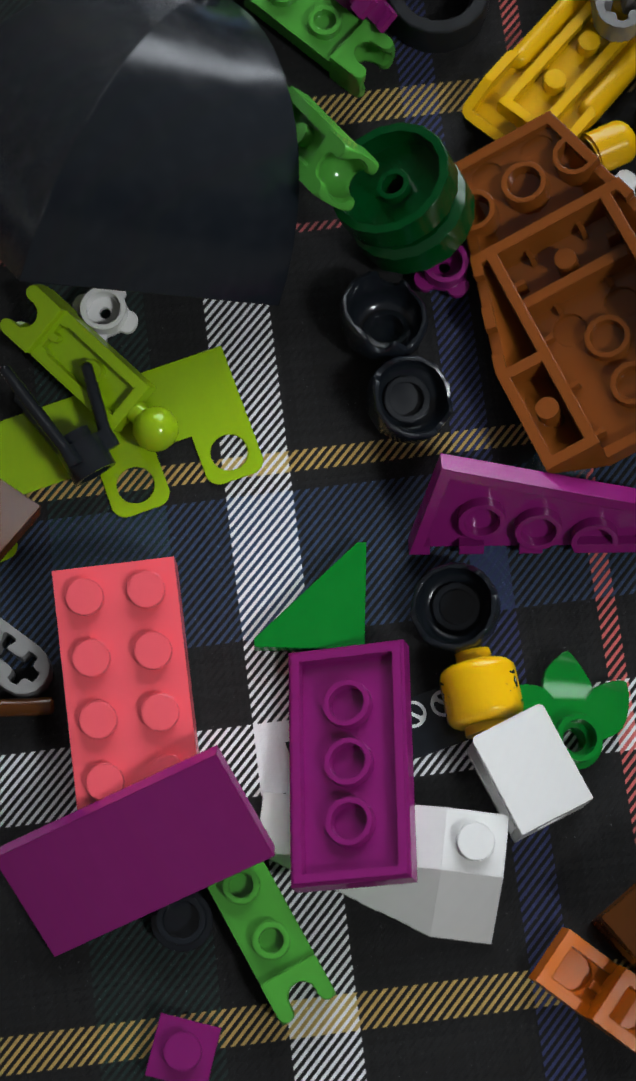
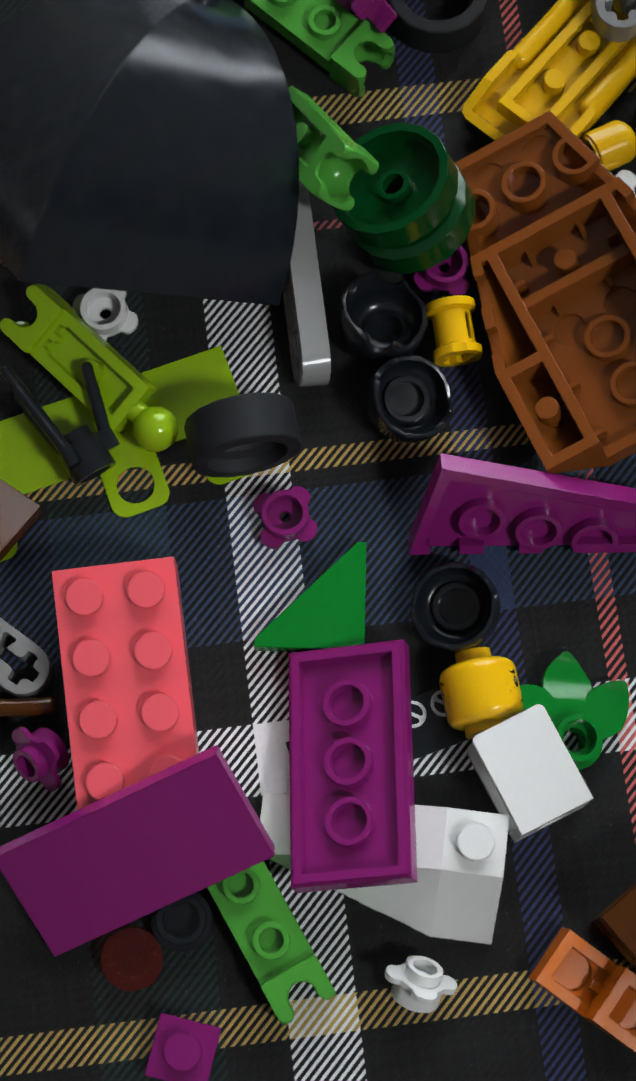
none -> magenta plate [12,726,69,791]
none -> clear red plate [101,928,163,991]
none -> black tyre [184,392,302,477]
none -> magenta plate [254,486,317,549]
none -> light grey beam [283,176,331,387]
none -> white plate [384,956,457,1013]
none -> yellow bush [426,295,483,367]

